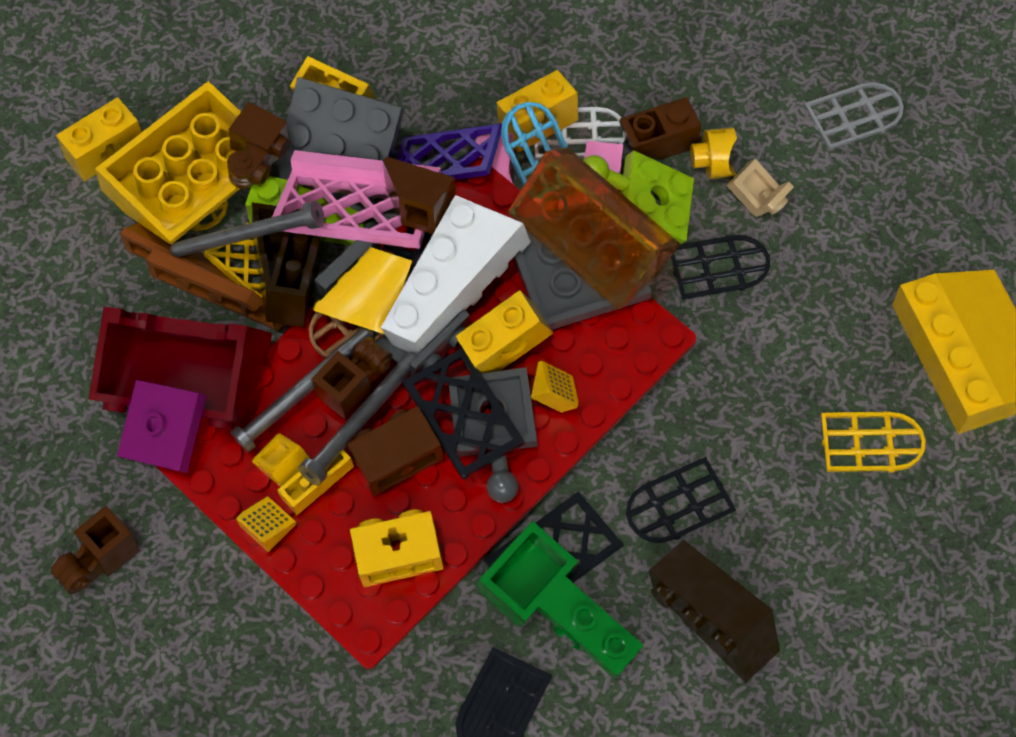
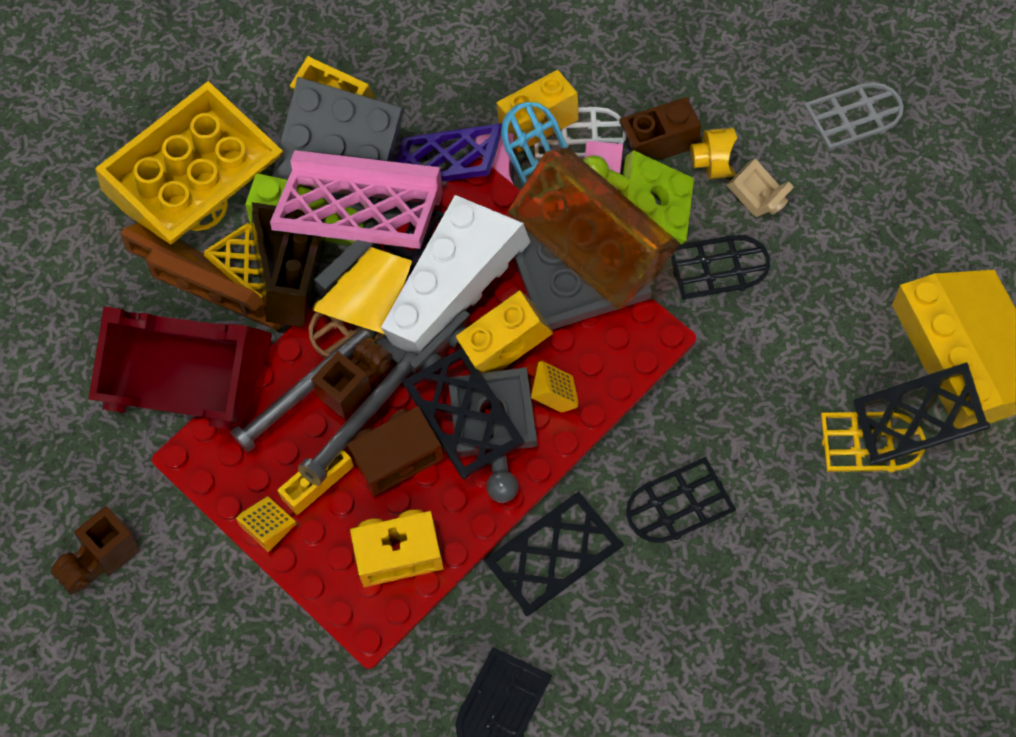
yellow brick [56,97,141,182] -> none
magenta plate [117,380,207,473] -> none
flat silver bar [170,200,324,257] -> none
reddish brown brick [227,102,290,189] -> none
yellow slope [252,433,309,487] -> none
reddish brown slope [383,156,456,234] -> none
green plate [476,521,644,679] -> none
dark brown wedge [648,540,780,683] -> none
none -> black window [854,362,990,466]

